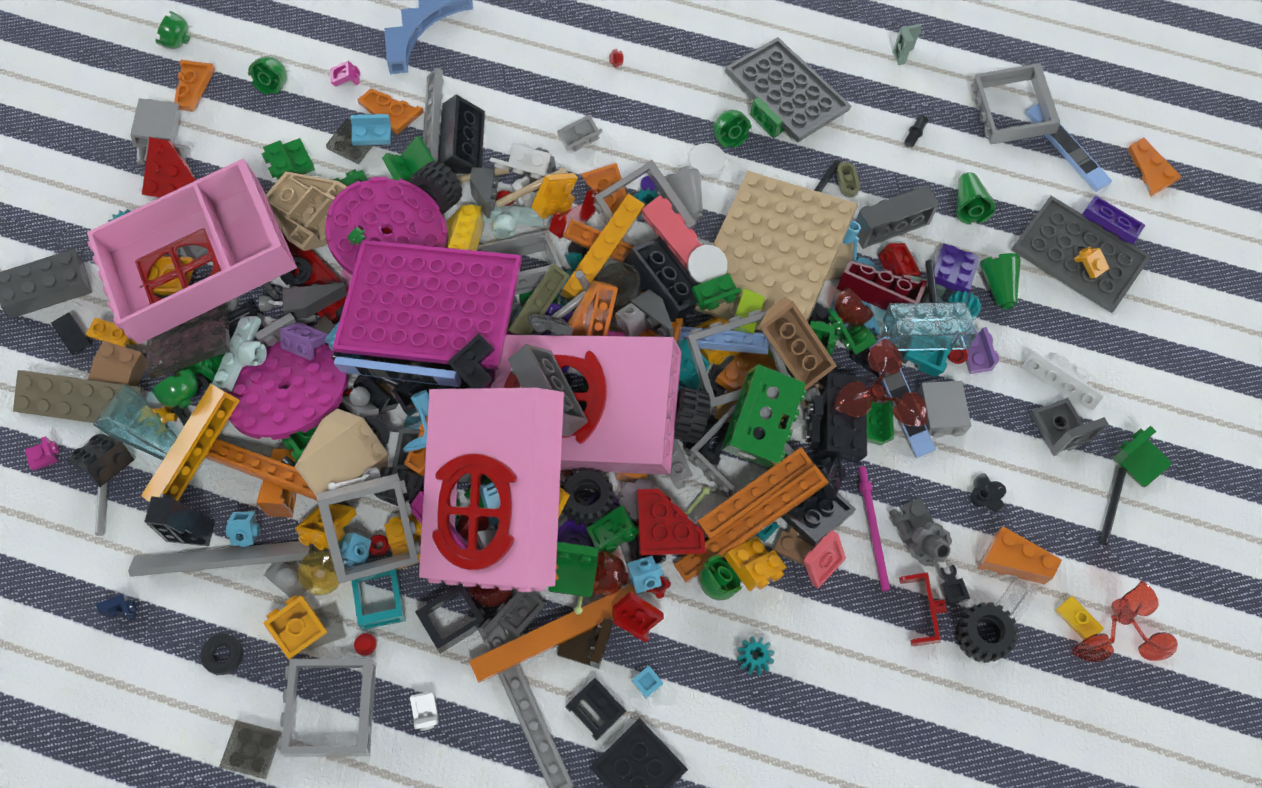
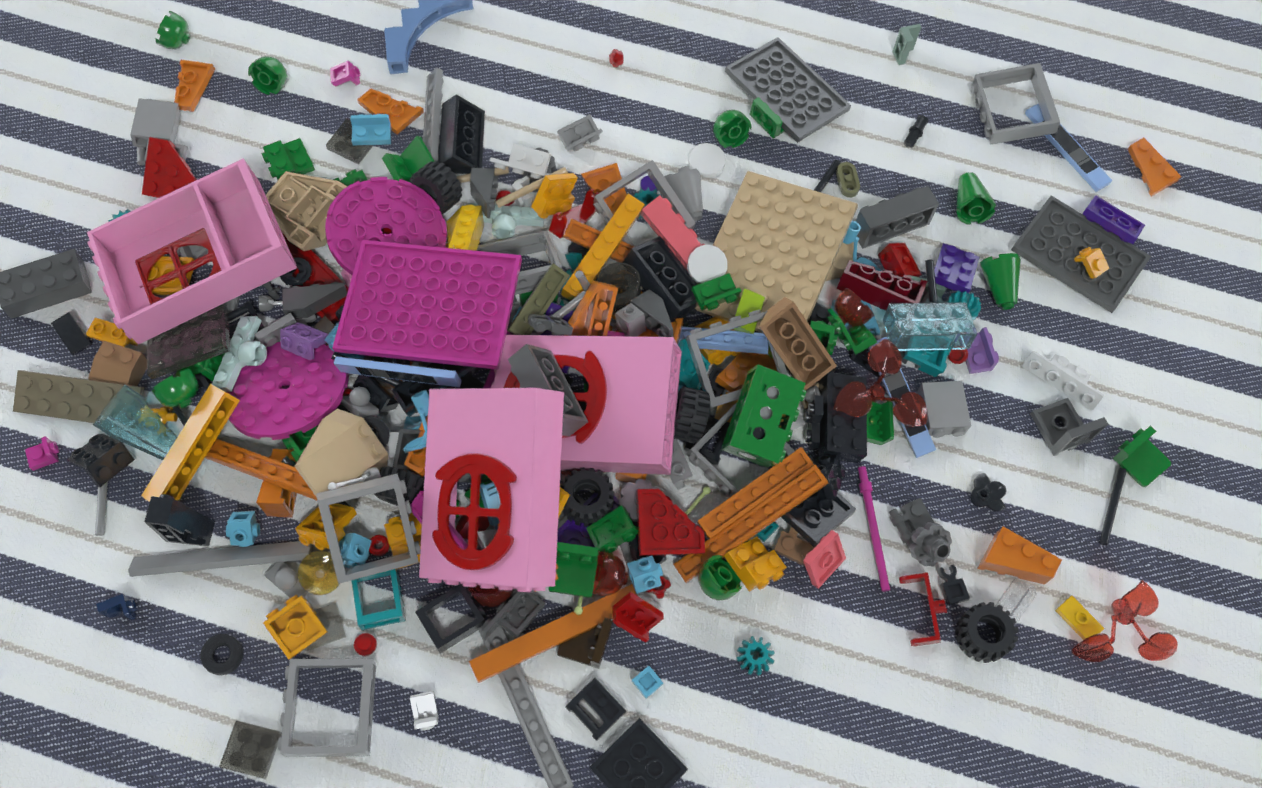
green plate [347,227,366,246] -> none
black plate [448,333,495,389] -> none

